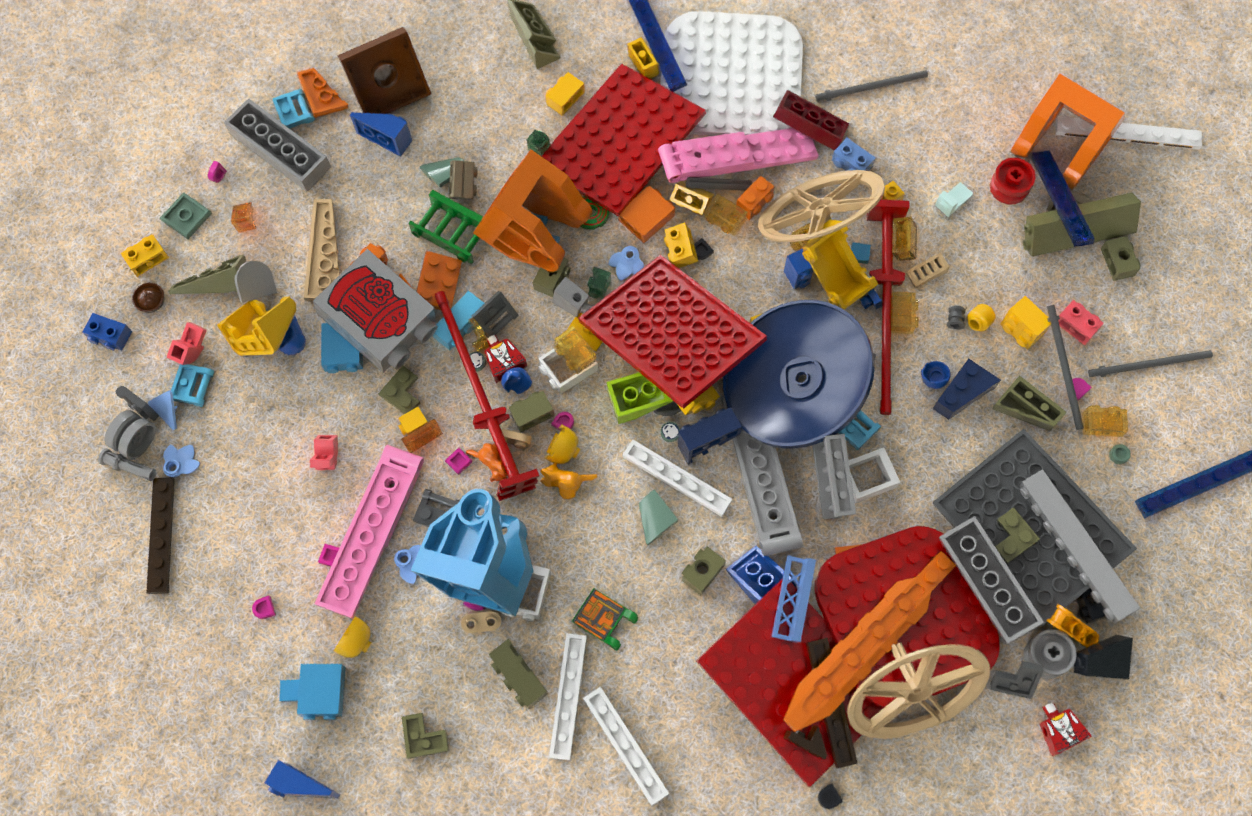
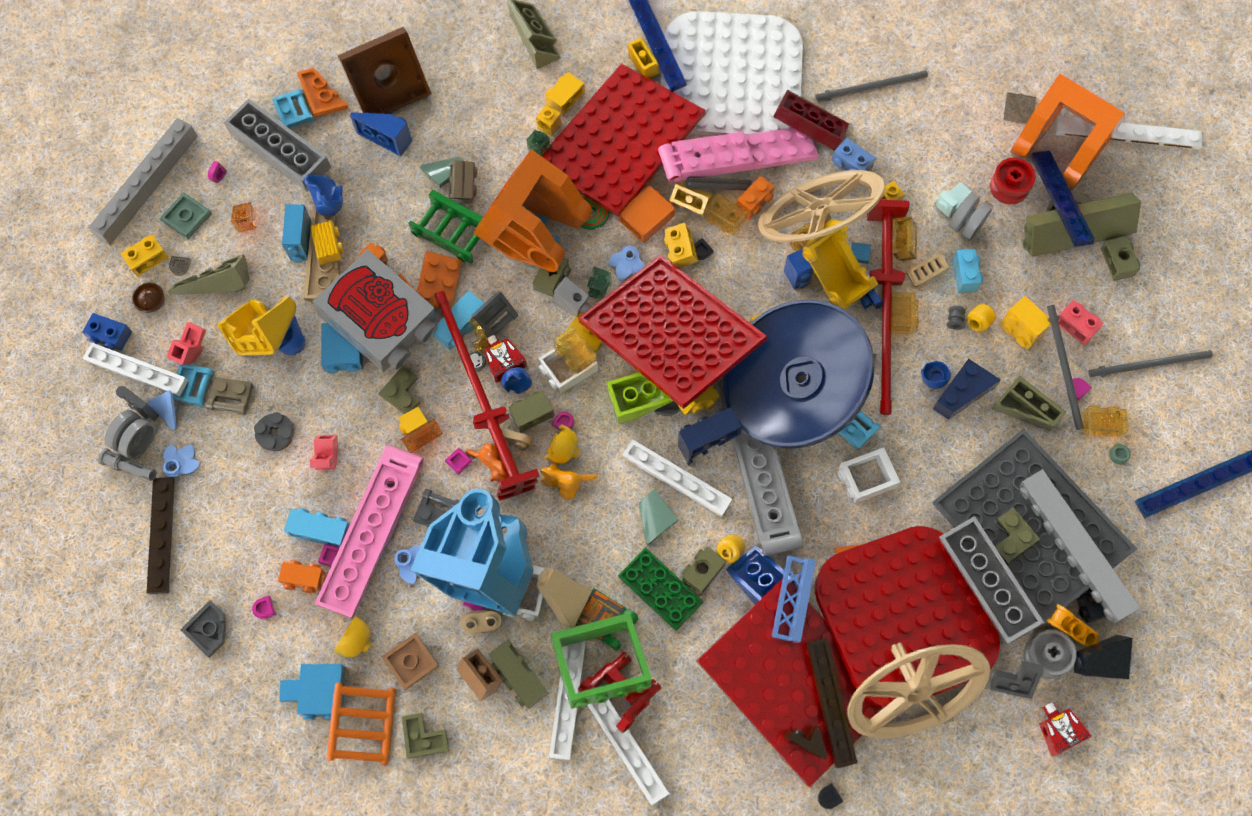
light grey tile [235,261,277,303] -> none
blue slope [264,760,340,799] -> none
tile [661,422,680,442] -> none
orange plate [784,551,956,732] -> none
light grey fence [812,434,856,520] -> none
none -> white plate [83,343,189,397]
none -> light grey brick [88,118,198,245]
none -> clear smoke tile [169,256,191,276]
none -> dark grey plate [180,600,226,658]
none -> dark tan plate [206,377,253,415]
none -> dark grey plate [254,412,294,451]
none -> orange brick [278,560,327,594]
none -> dark azure brick [282,204,312,262]
none -> medium azure brick [284,508,350,548]
none -> blue piece [304,174,343,217]
none -> yellow brick [310,221,344,265]
none -> orange bar [327,682,396,766]
none -> medium nougat plate [382,633,439,691]
none -> medium nougat brick [456,649,503,701]
none -> yellow brick [536,105,562,137]
none -> tan slope [536,568,592,627]
none -> bright green window [551,613,652,709]
none -> red connector [578,652,661,733]
none -> green tile [618,547,704,631]
none -> yellow head [716,534,746,563]
none -> light grey wheel [948,192,994,240]
none -> medium azure brick [952,249,983,293]
none -> clear smoke piece [1003,92,1036,124]

